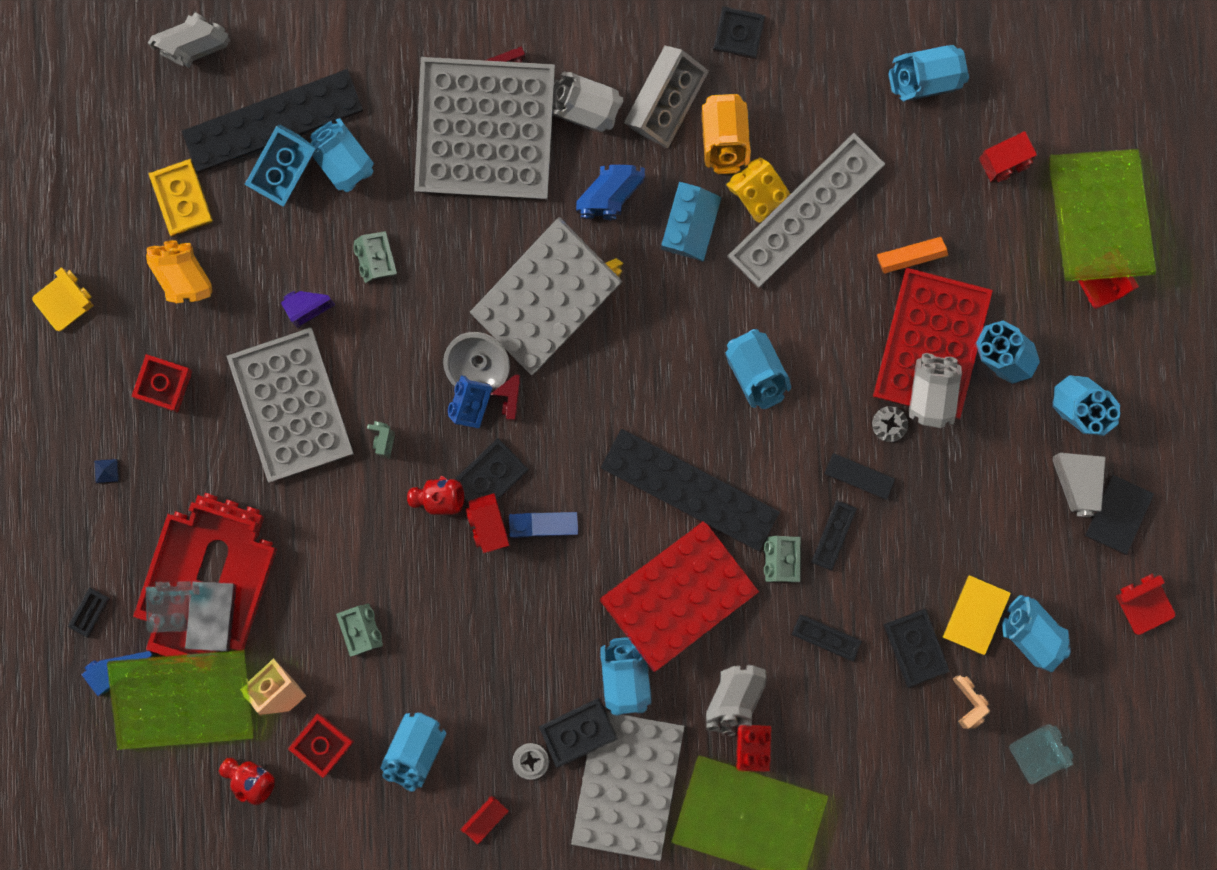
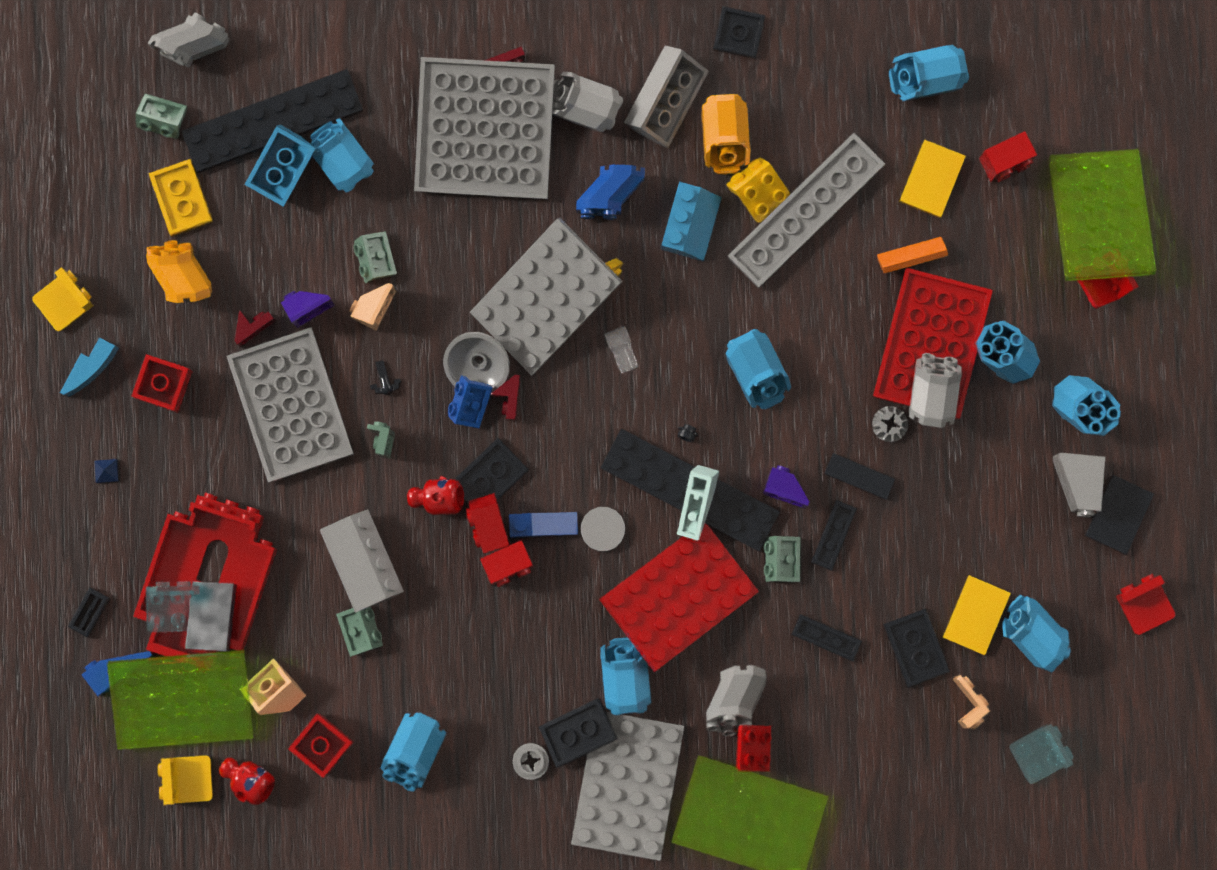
red panel [460,795,509,845] -> none
none -> dark azure slope [60,337,119,397]
none -> sand green bracket [136,94,187,139]
none -> yellow bracket [158,755,213,805]
none -> dark red slope [235,311,276,347]
none -> light grey slope [320,509,404,613]
none -> light nougat slope [350,283,396,331]
none -> black piece [370,360,401,395]
none -> red brick [480,540,534,587]
none -> light grey tile [581,507,625,551]
none -> clear piece [604,326,639,374]
none -> black plate [677,424,699,443]
none -> light aqua slope [677,465,719,540]
none -> dark purple slope [763,465,809,509]
none -> yellow tile [899,139,966,218]

